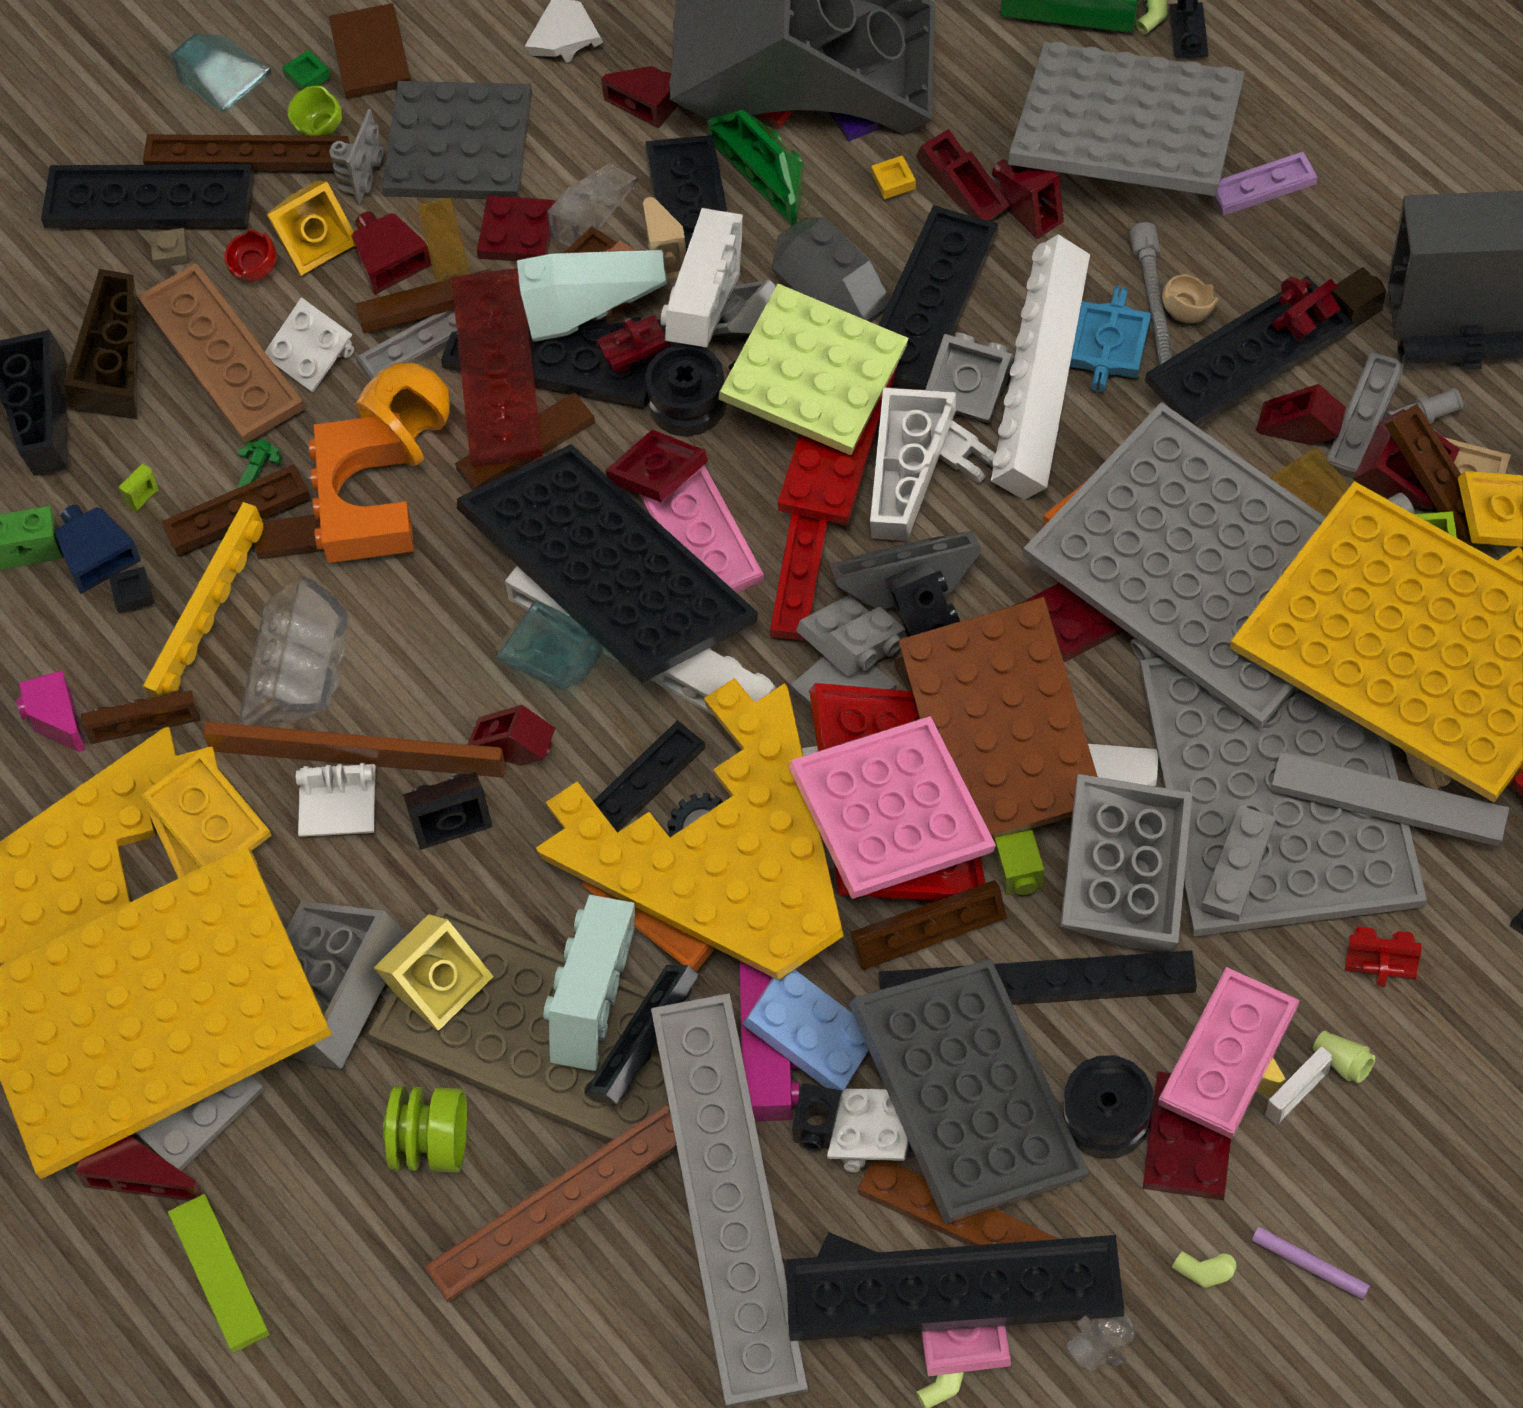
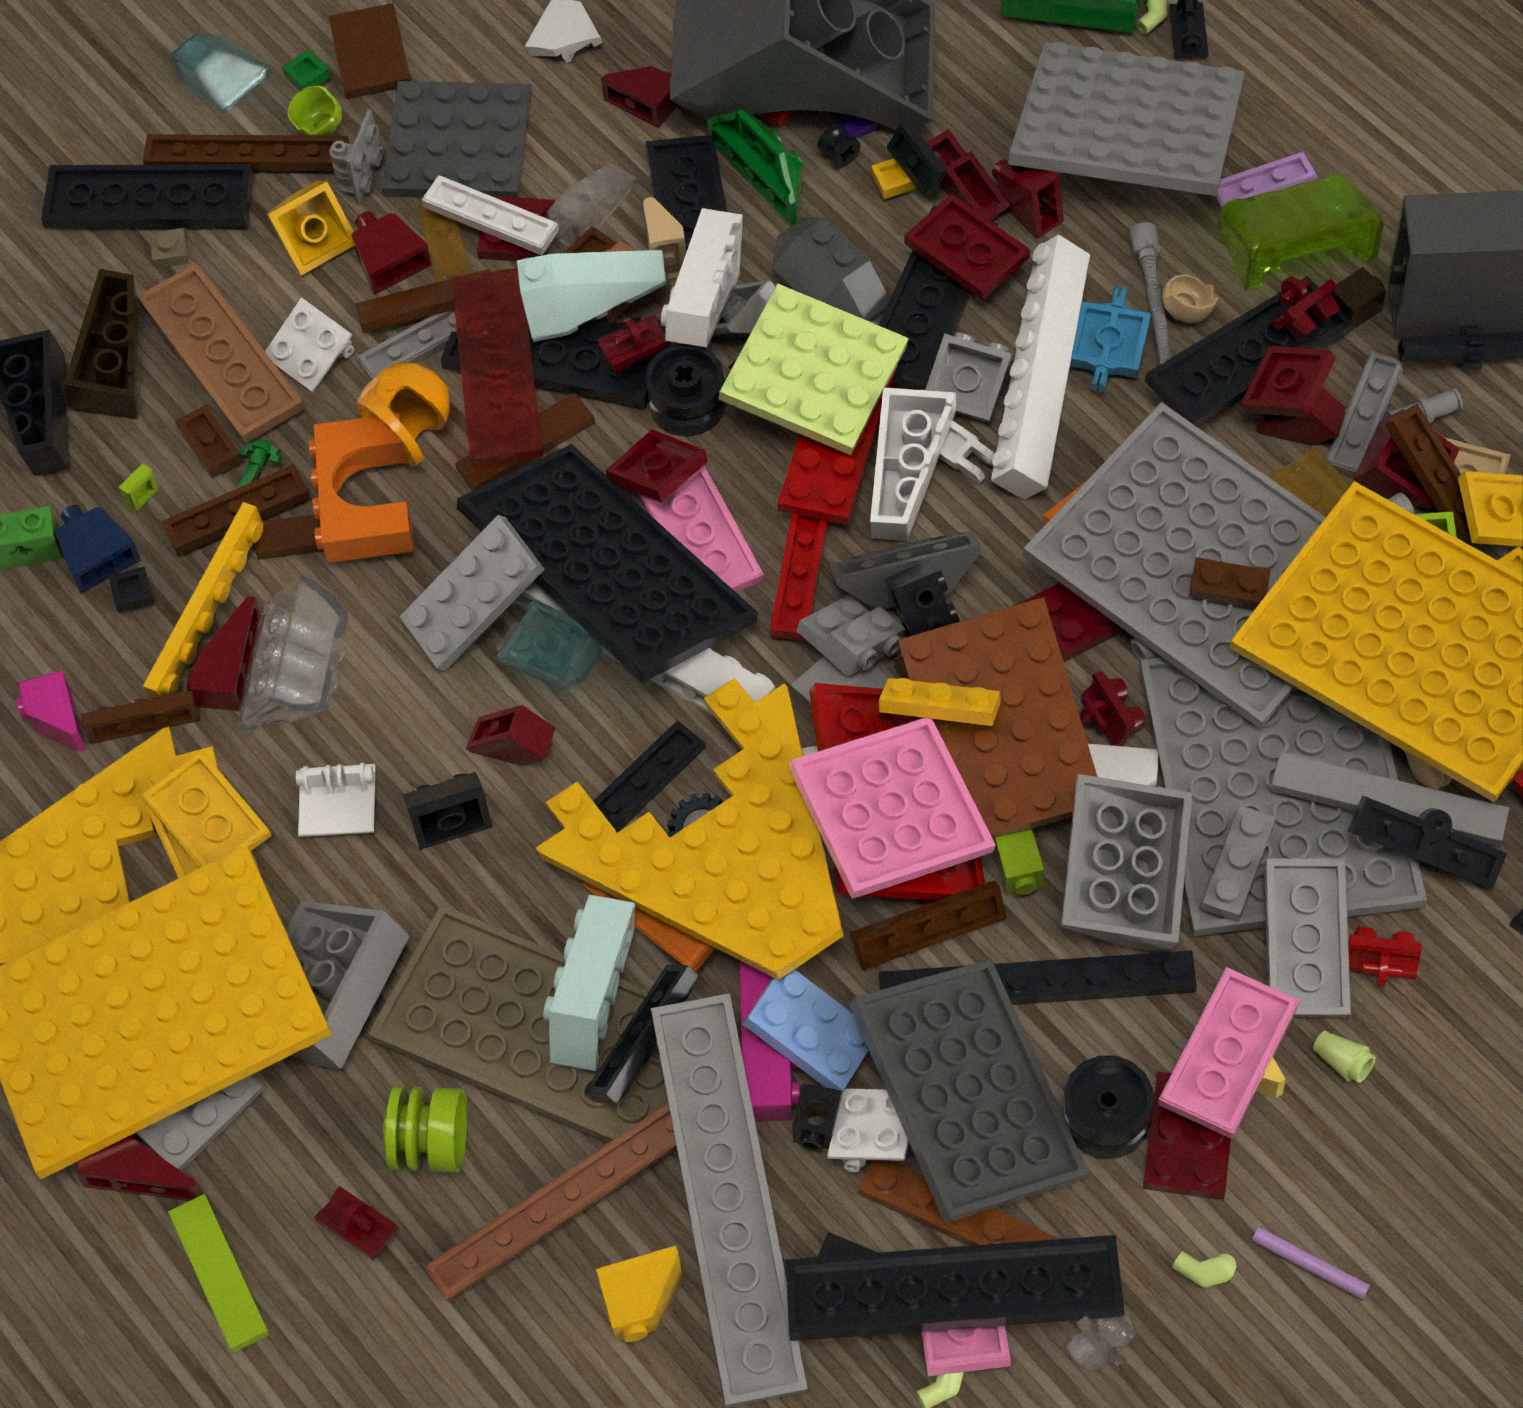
dark orange tile [203,721,506,778] -> none
red hair [224,229,277,282] -> none
light yellow slope [373,914,494,1031] -> none
white tile [1265,1046,1332,1124] -> none
none -> reddish brown plate [175,405,243,478]
none -> dark red slope [186,596,261,711]
none -> dark red hips [314,1186,398,1261]
none -> light grey plate [399,515,545,671]
none -> white tile [421,175,559,255]
none -> yellow slope [596,1245,684,1342]
none -> black wheel [817,124,861,168]
none -> yellow plate [879,678,1000,726]
none -> black plate [886,121,948,197]
none -> dark red plate [904,194,1030,300]
none -> dark red hips [1079,671,1146,746]
none -> reddish brown plate [1189,557,1271,609]
none -> clear neon green windscreen [1217,174,1384,290]
none -> dark red plate [1241,346,1336,417]
none -> light grey plate [1264,858,1351,1017]
none -> black hinge [1348,795,1507,889]

